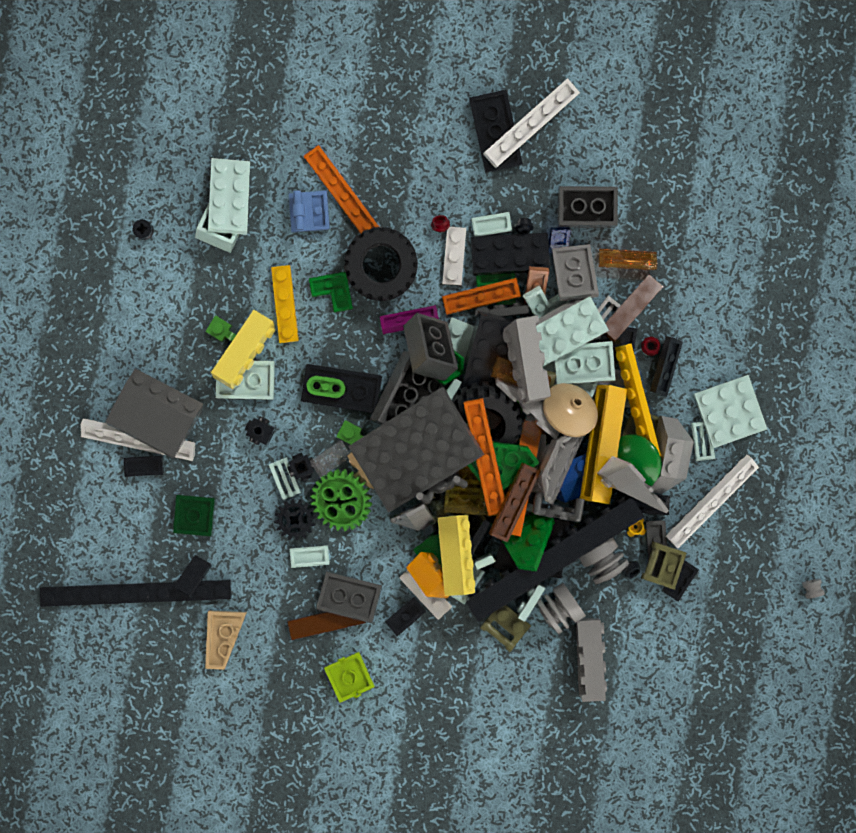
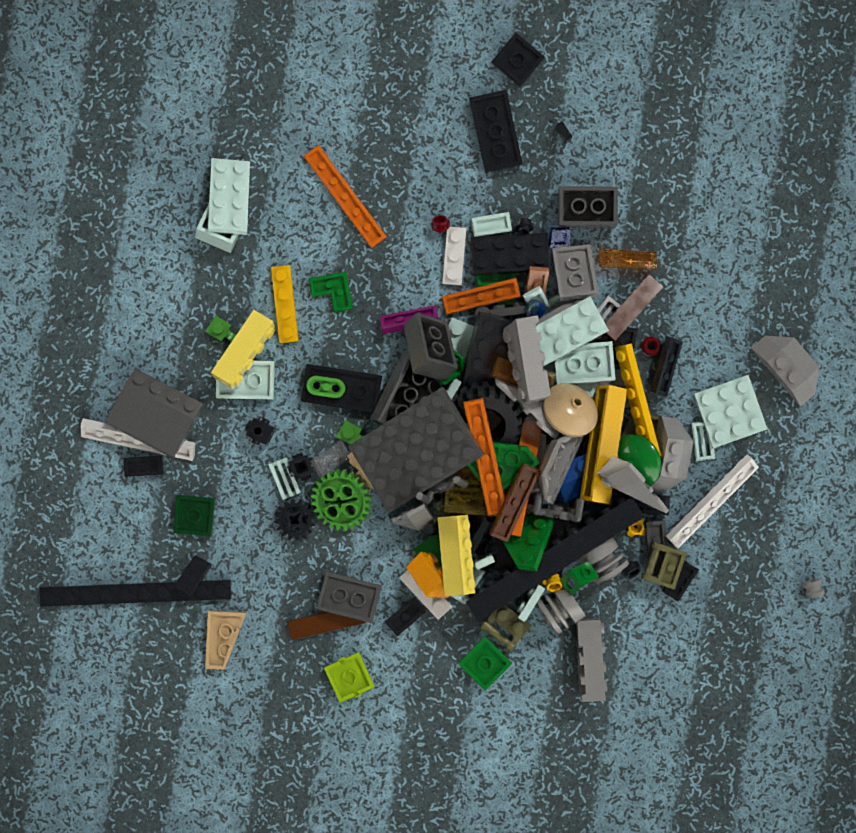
black wheel [132,219,154,240] -> none
medium blue plate [289,191,330,233] -> none
light aqua tile [290,545,330,568] -> none
black tyre [344,227,418,301] -> none
white plate [483,78,580,168] -> none
none -> green plate [458,636,512,691]
none -> black plate [491,33,545,88]
none -> tile [525,299,545,319]
none -> yellow plate [542,574,563,592]
none -> black tile [555,121,572,144]
none -> green bracket [560,561,599,595]
none -> light grey wedge [751,336,819,406]

